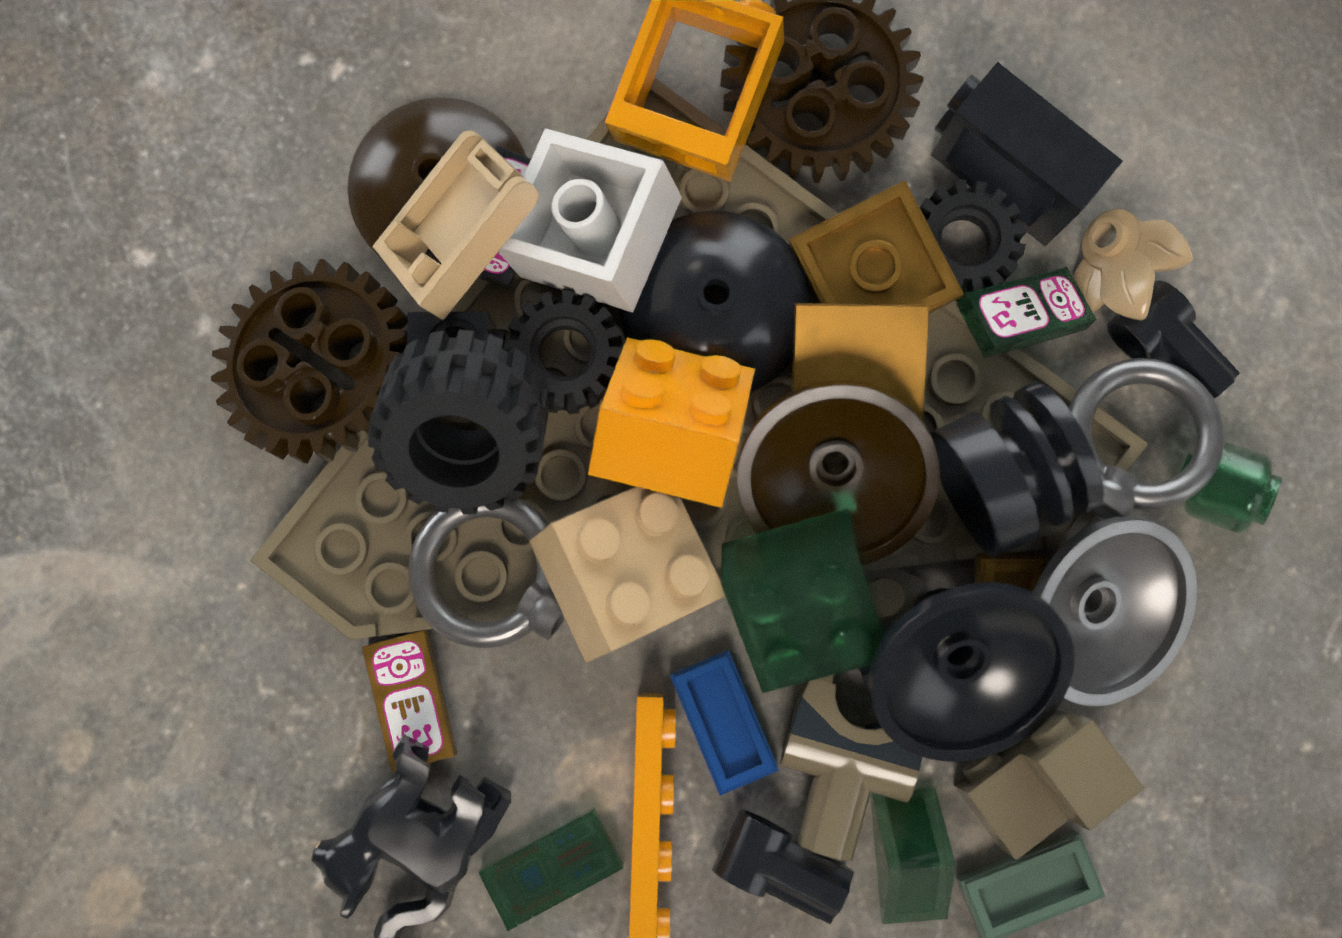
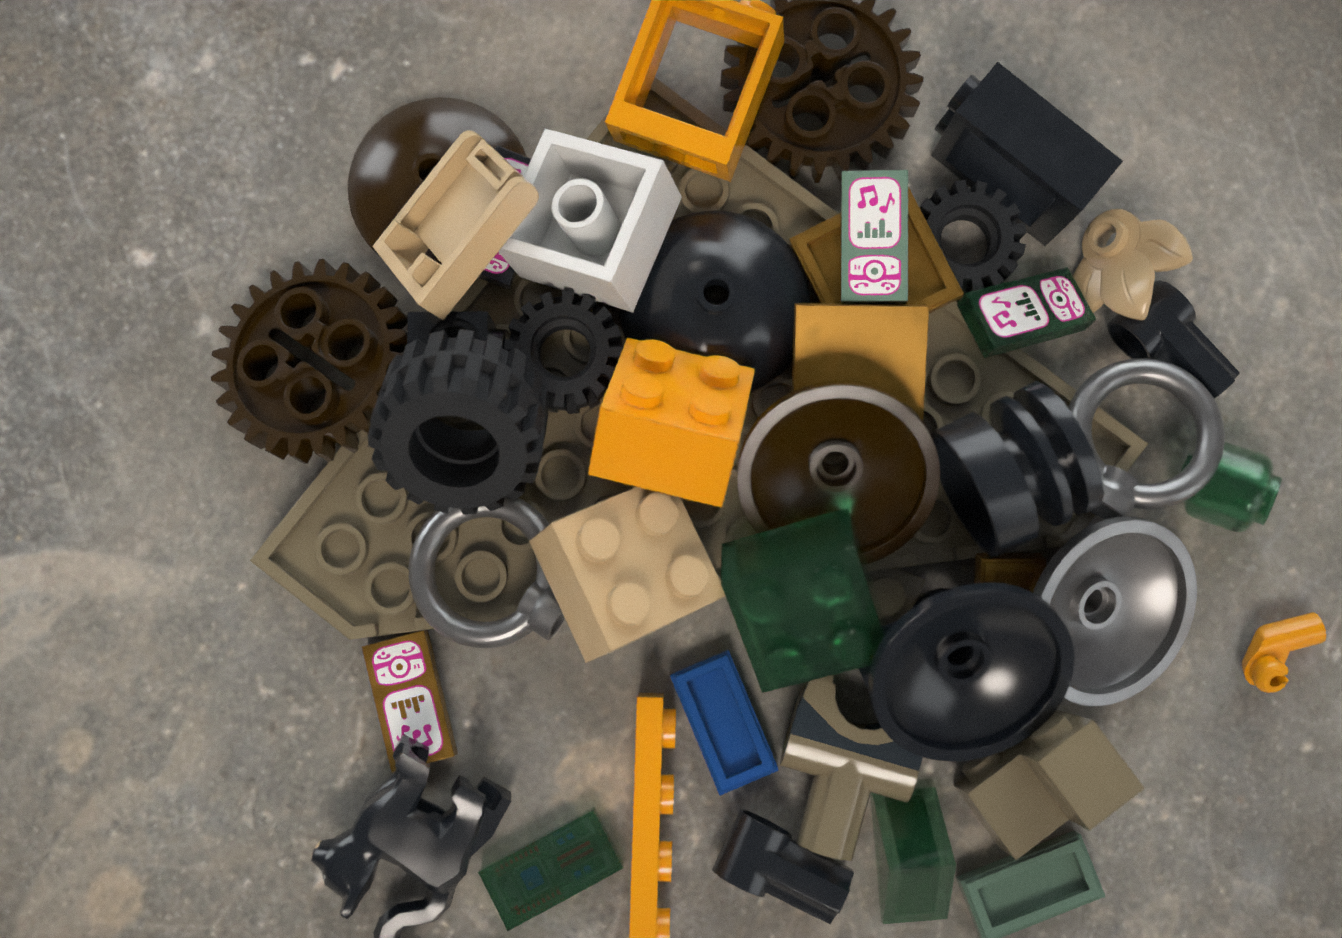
none -> tile [841,170,908,304]
none -> light orange arm [1241,612,1326,693]

